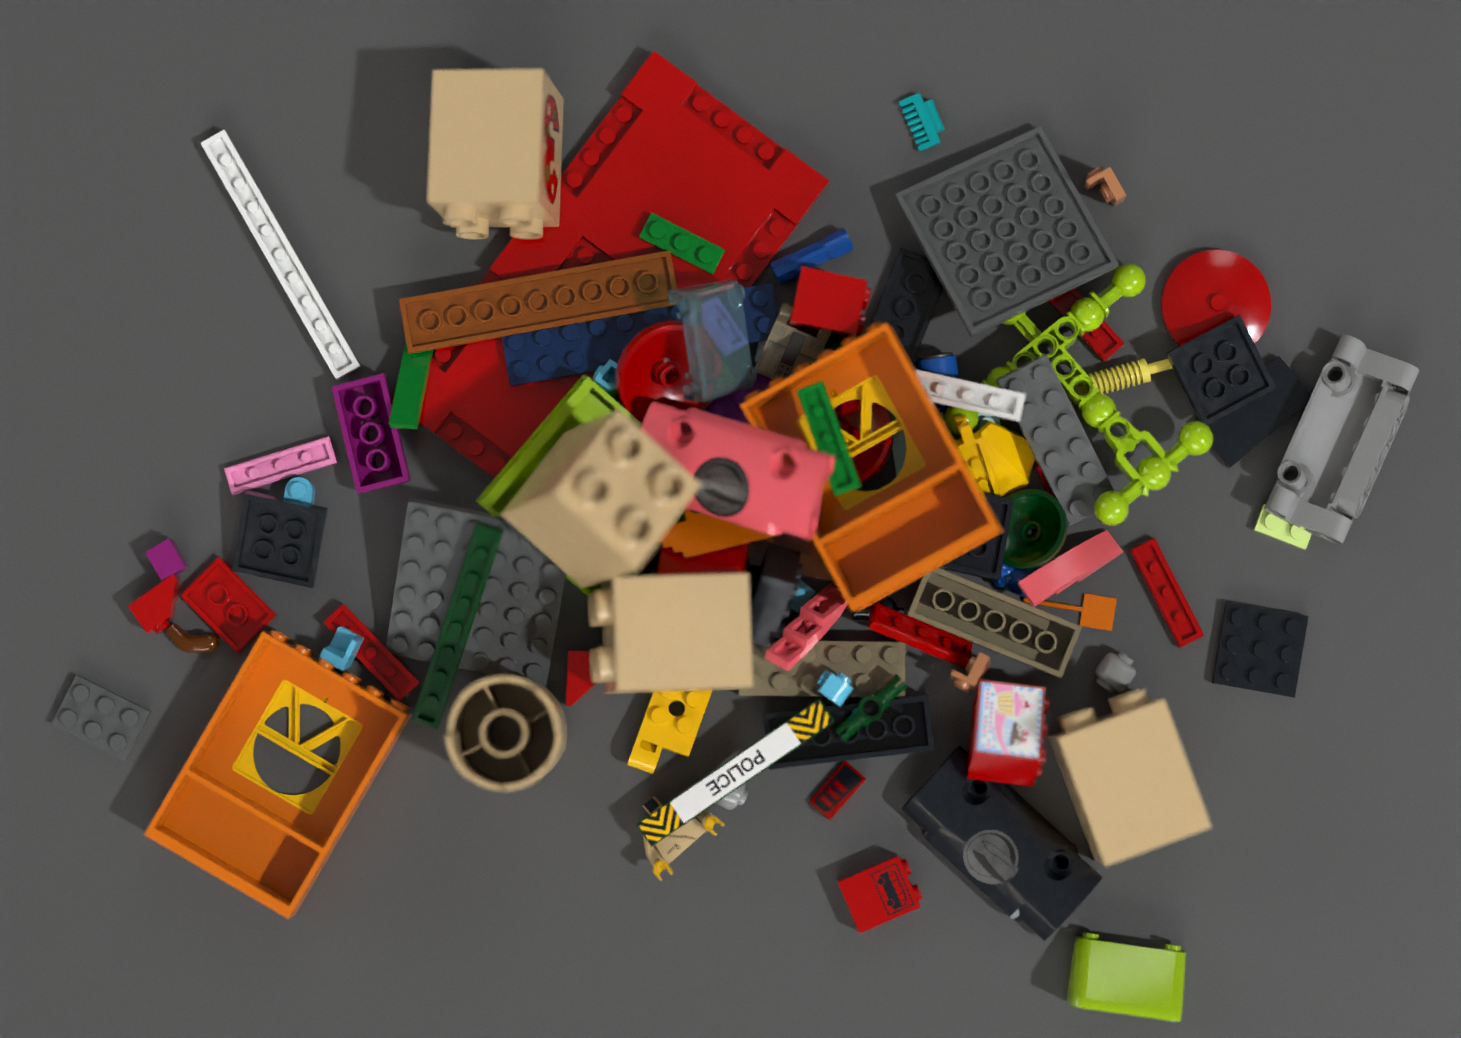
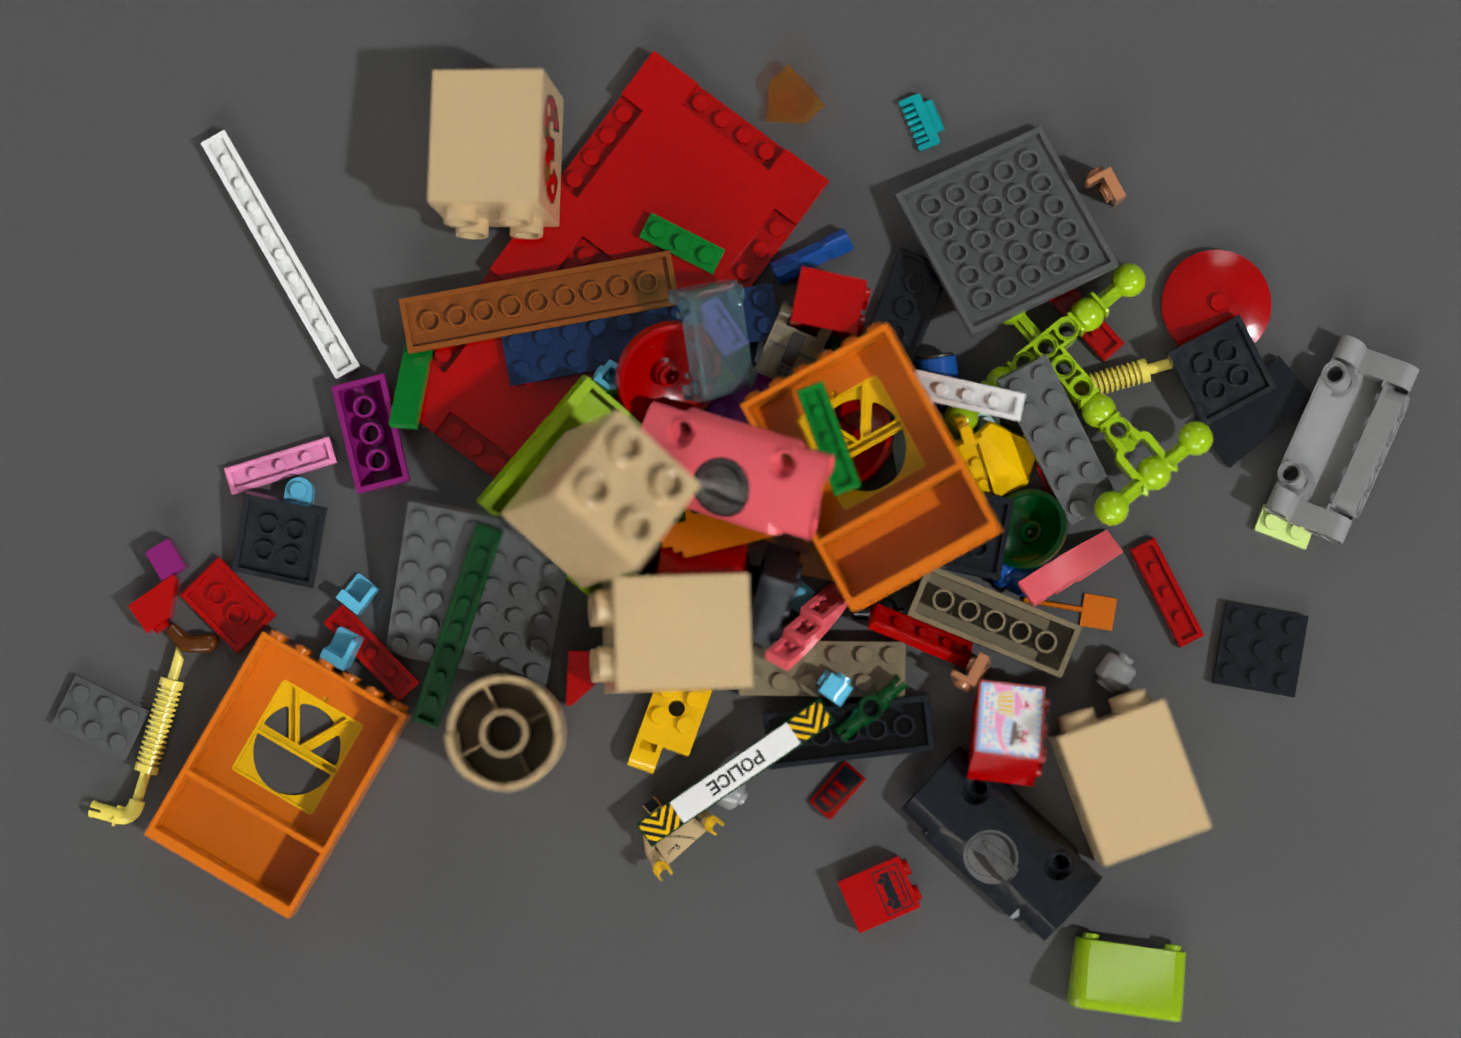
none -> light yellow piece [88,646,184,827]
none -> medium azure panel [336,573,380,615]
none -> clear orange plate [767,64,826,124]

